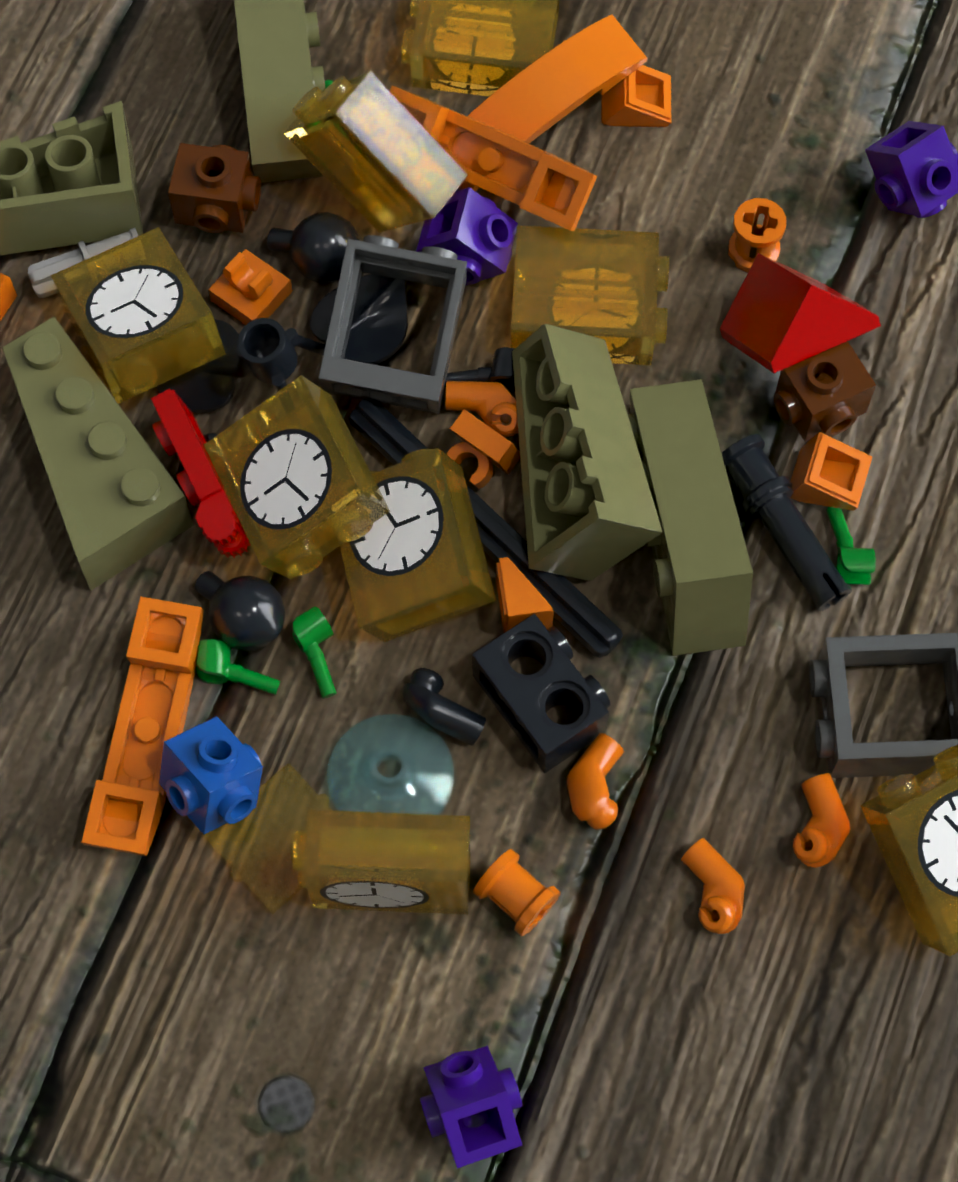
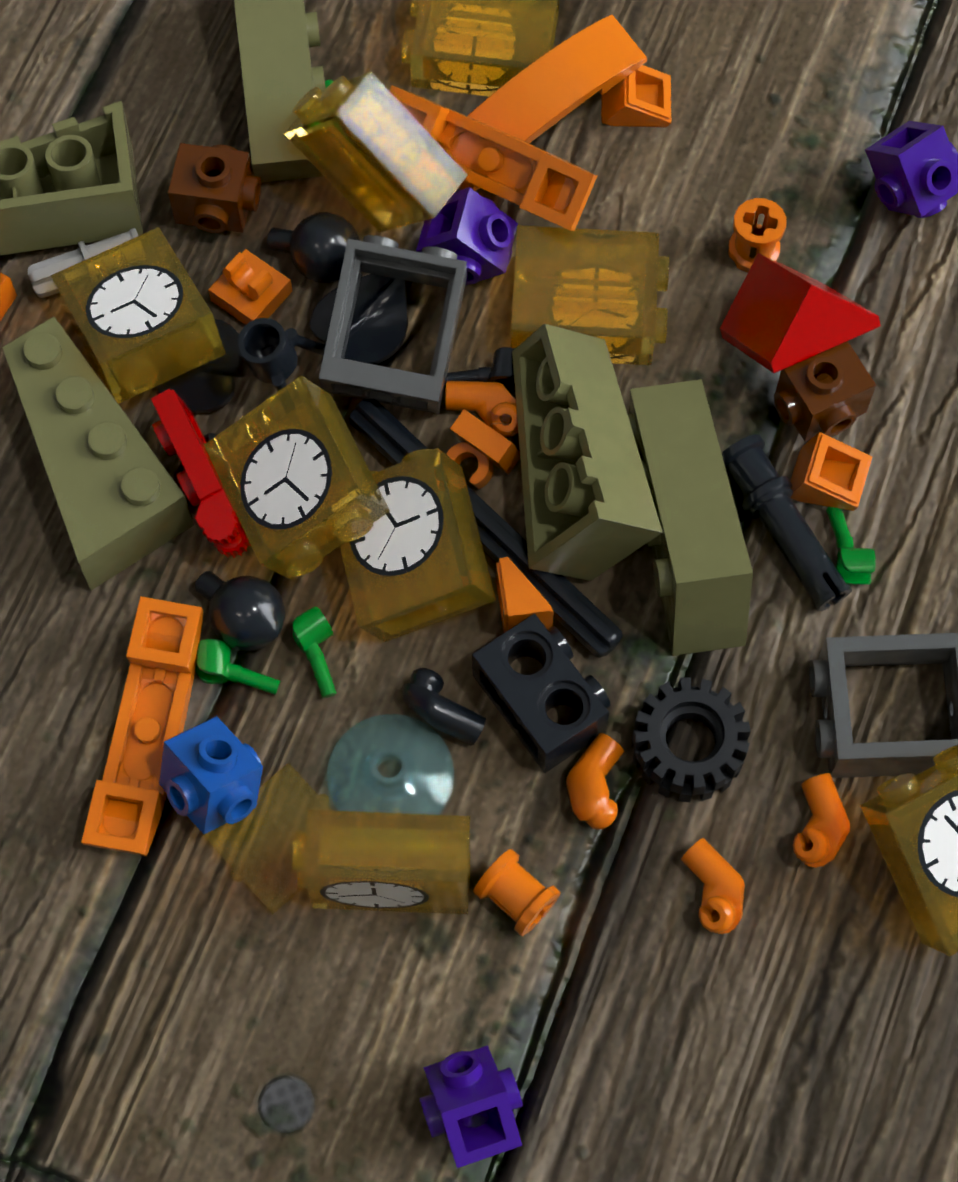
none -> black tyre [631,677,750,802]

